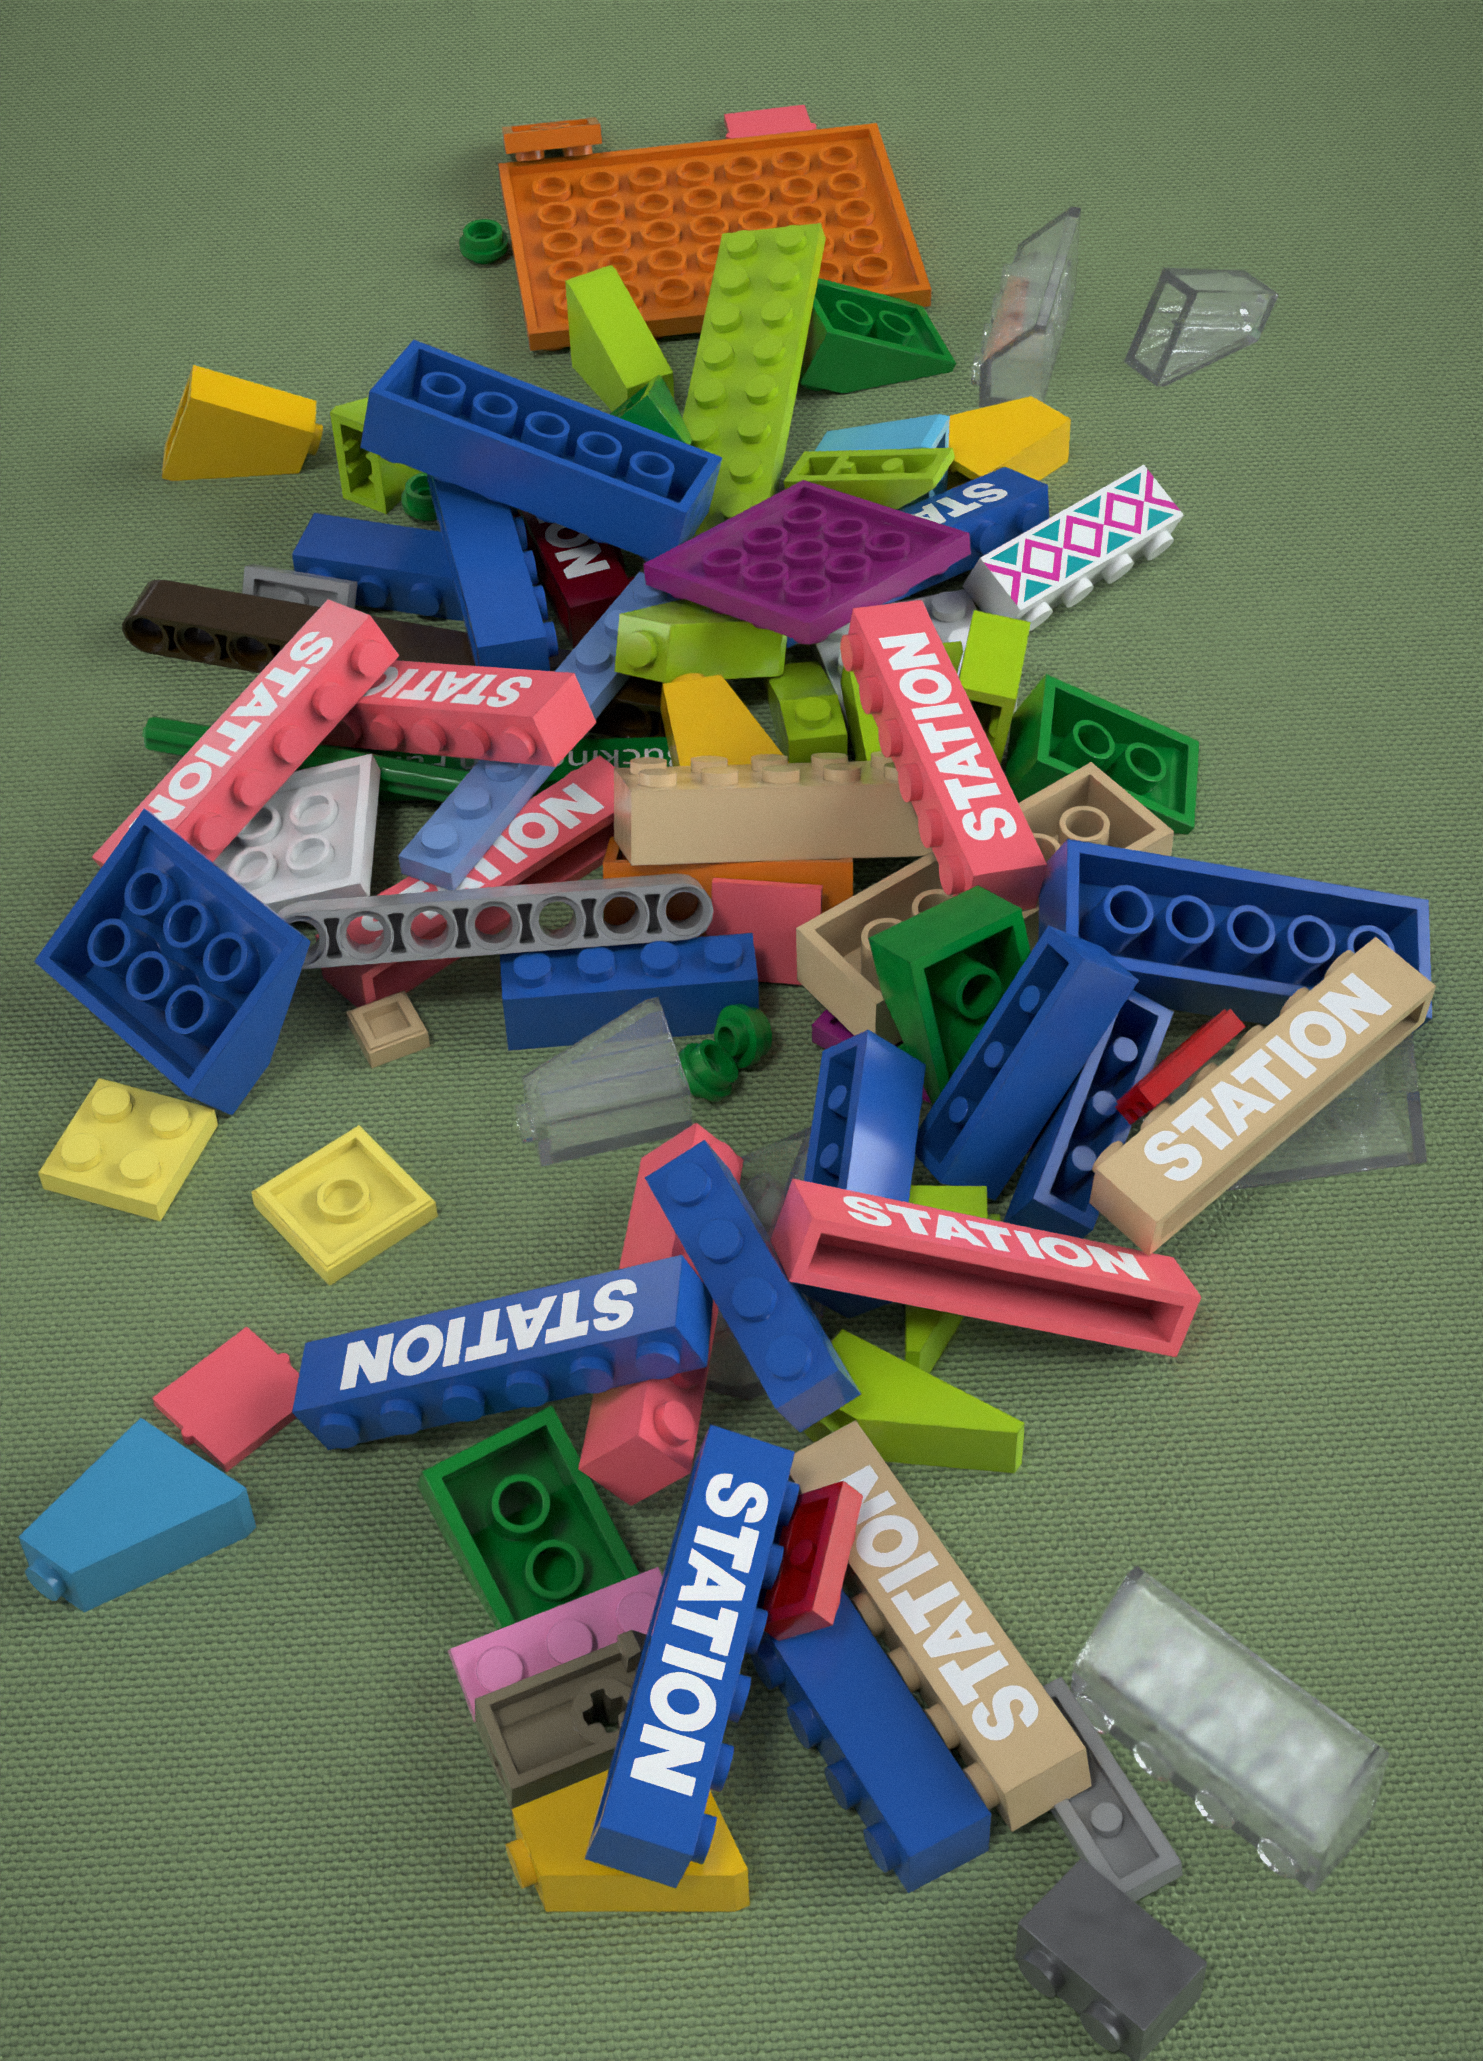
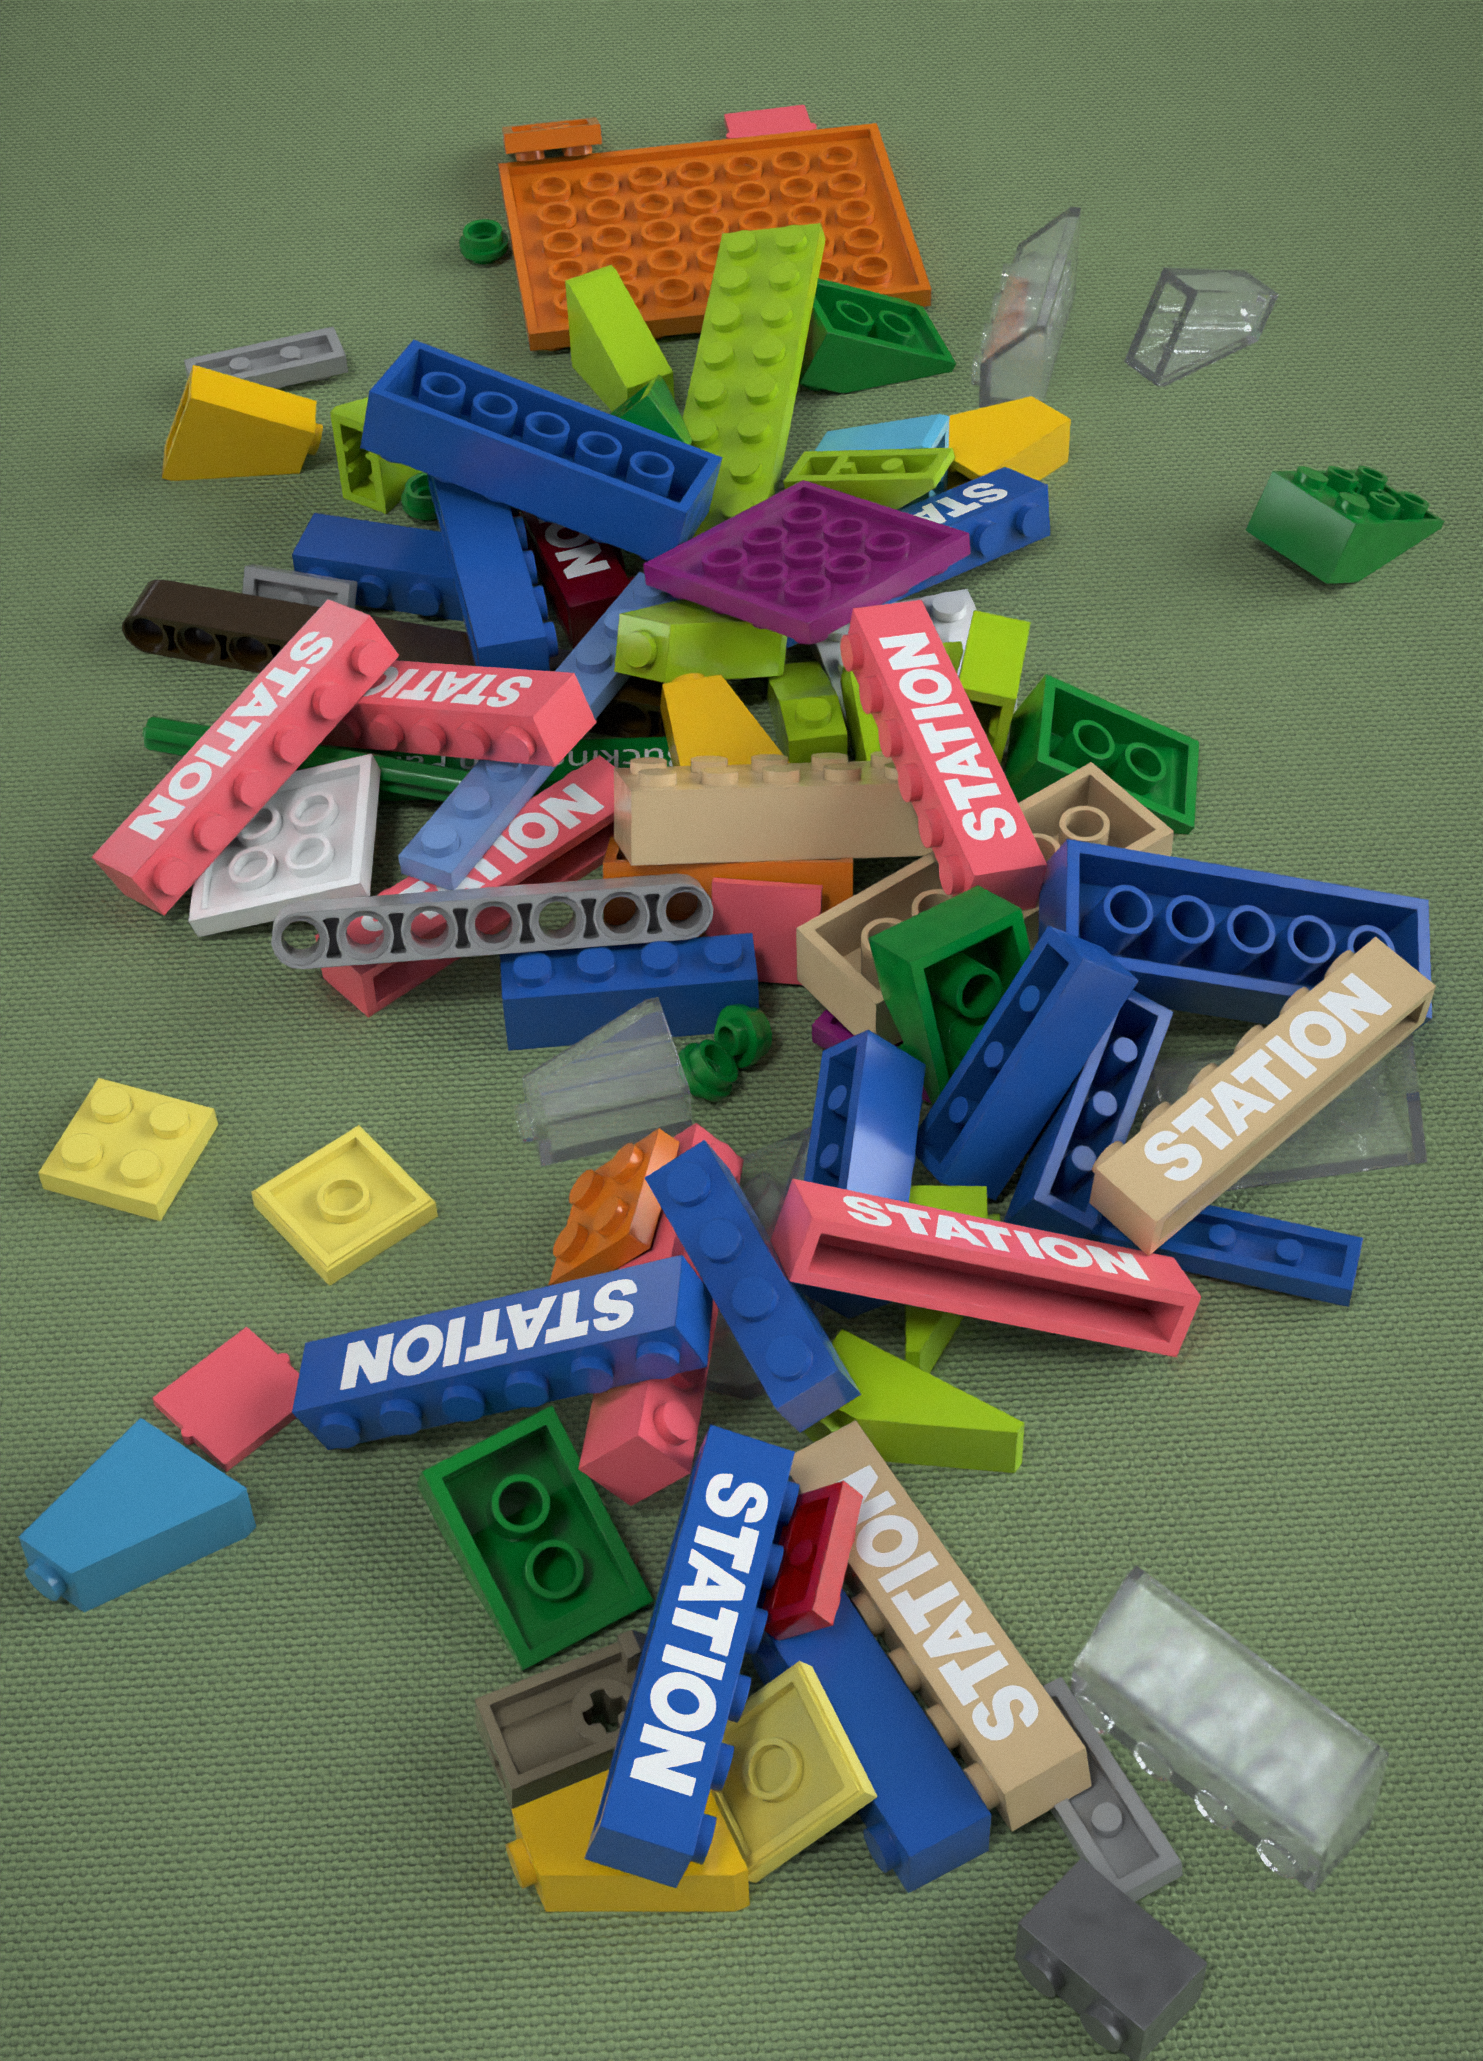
blue slope [34,808,311,1115] -> none
tan tile [346,991,430,1069] -> none
bright pink plate [448,1567,662,1722] -> none
white brick [963,465,1184,631] -> none
red tile [1115,1009,1246,1125] -> none
none -> light grey plate [184,327,348,389]
none -> orange plate [548,1128,680,1285]
none -> light yellow tile [710,1661,878,1883]
none -> blue plate [1083,1205,1363,1307]
none -> green slope [1245,466,1445,584]

